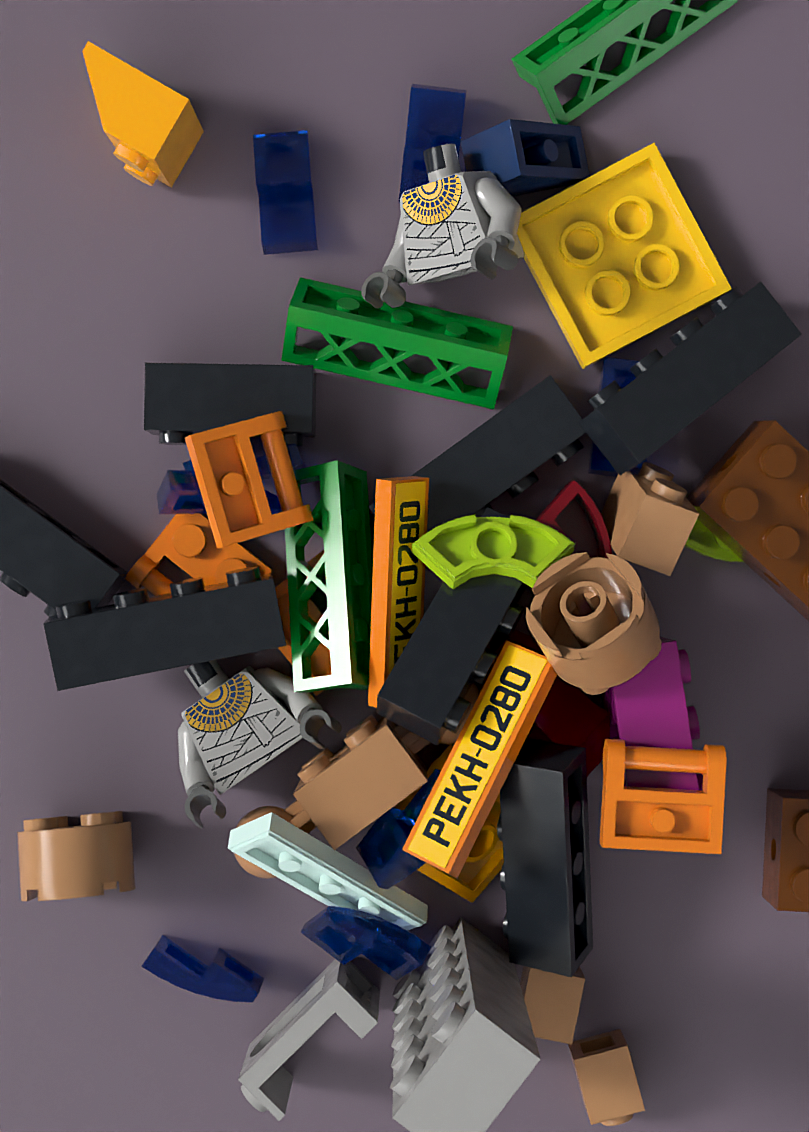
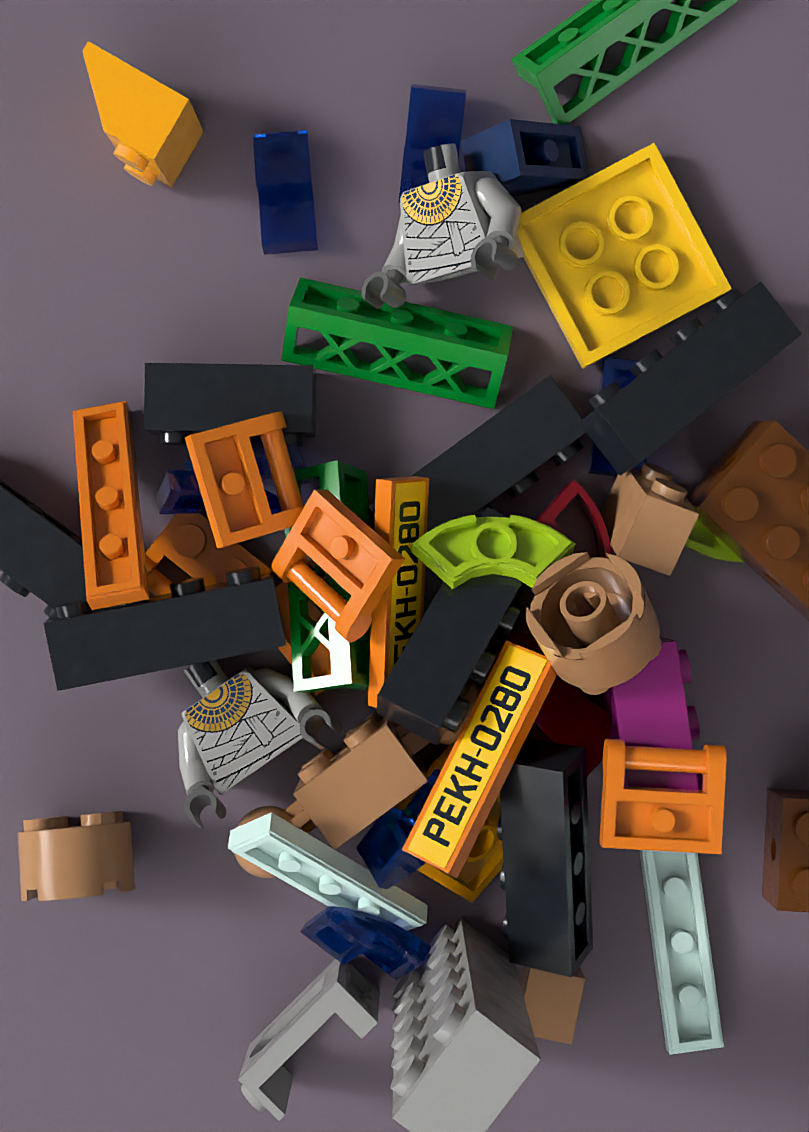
clear blue slope [141,935,264,1003] -> none
medium nougat brick [568,1029,645,1126] -> none
none -> orange tile [72,401,149,610]
none -> orange plate [271,489,405,642]
none -> light aqua tile [639,850,724,1055]

